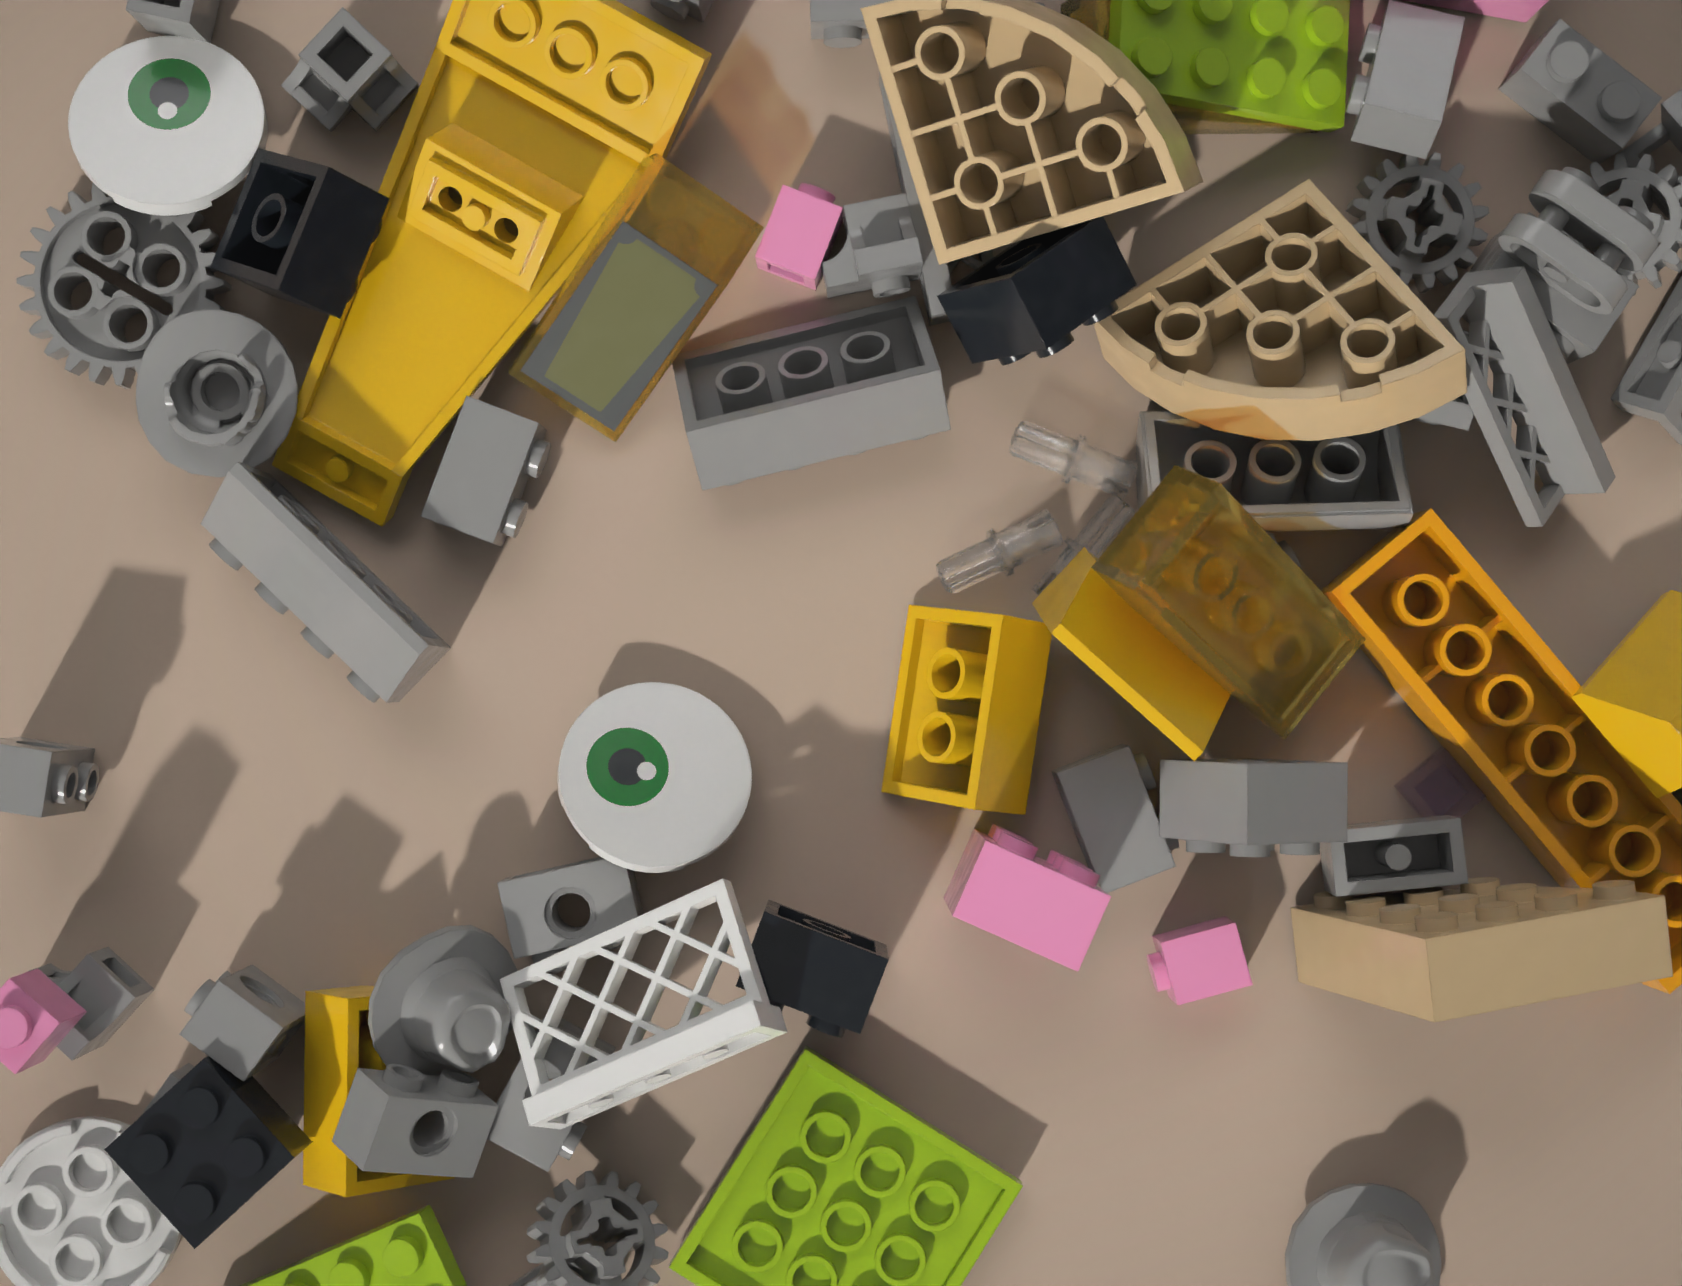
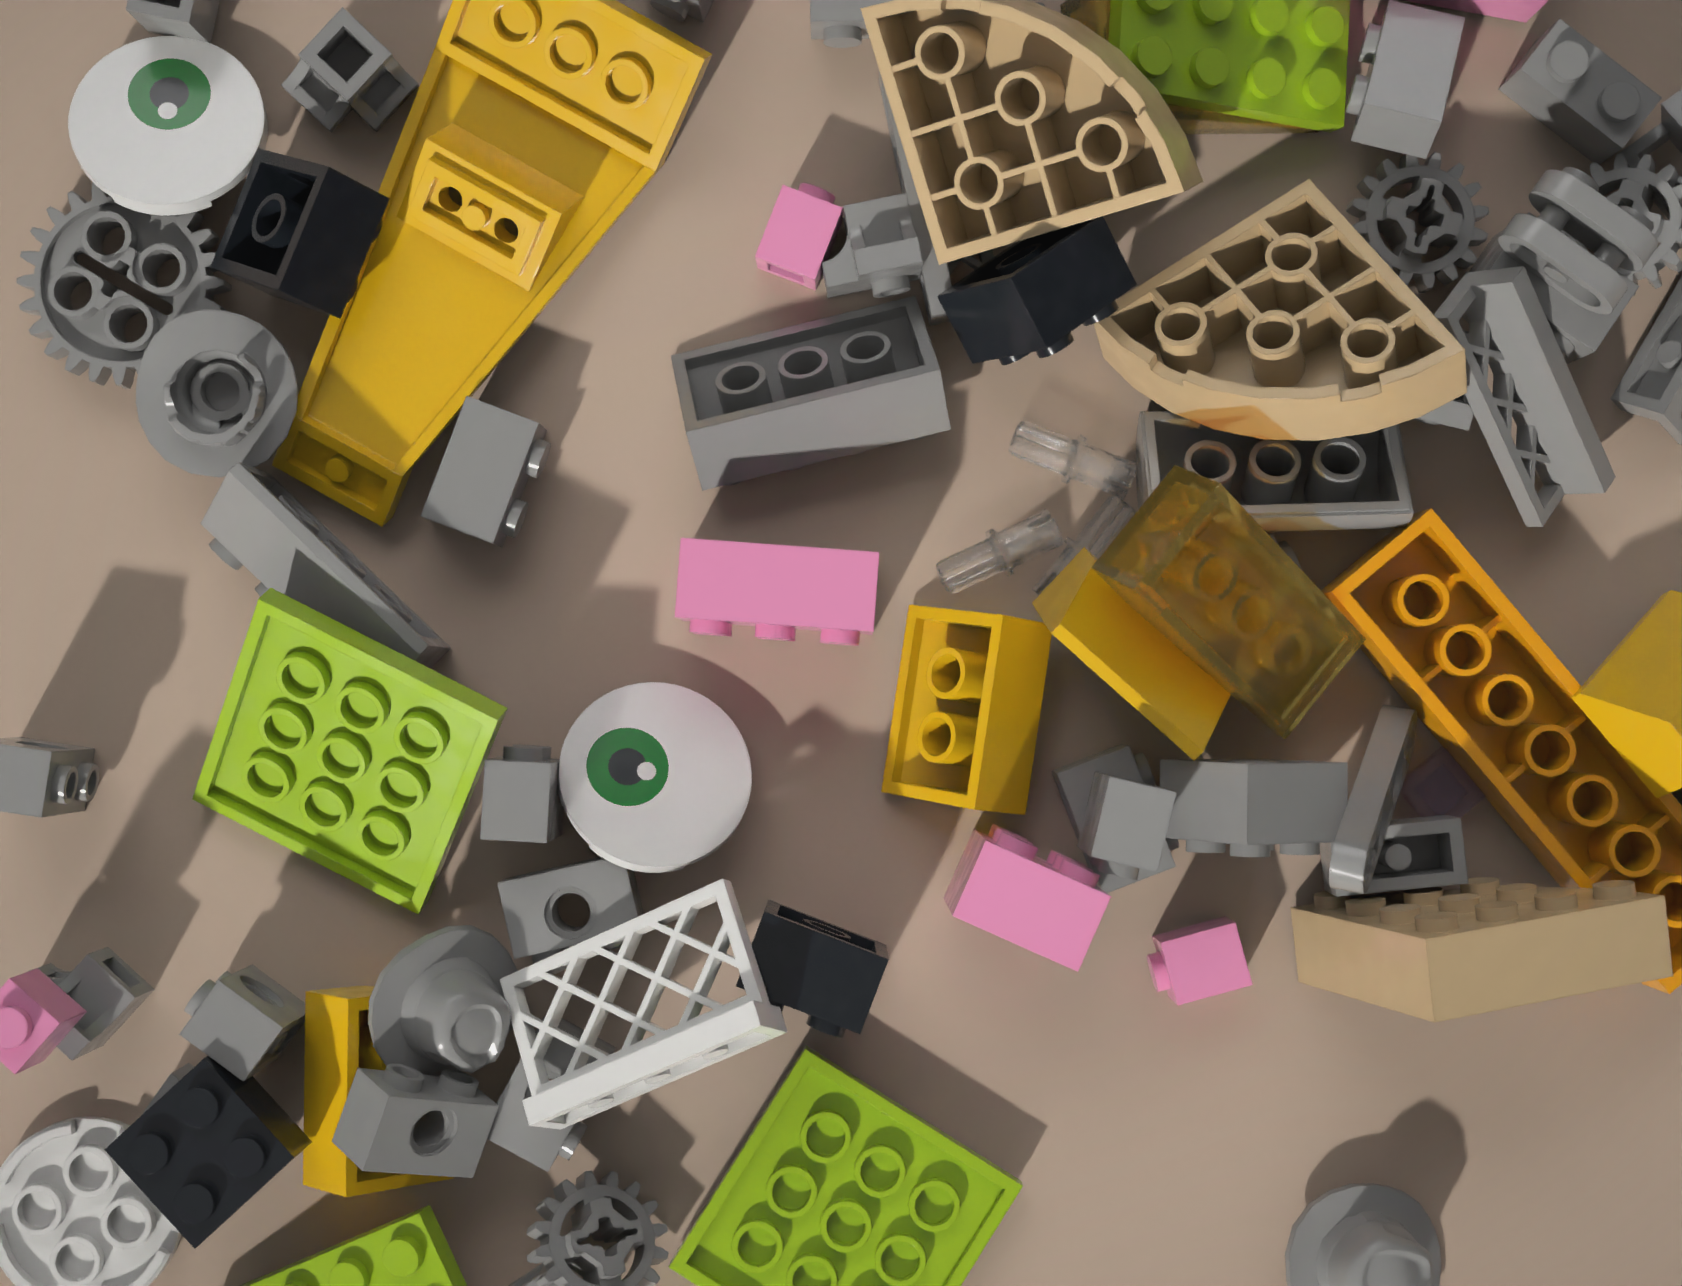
slope [507,153,764,442] -> none
none -> lime plate [192,587,508,915]
none -> light grey brick [480,745,564,843]
none -> bright pink brick [675,538,879,646]
none -> light grey brick [1077,771,1177,880]
none -> light grey beam [1329,705,1417,894]

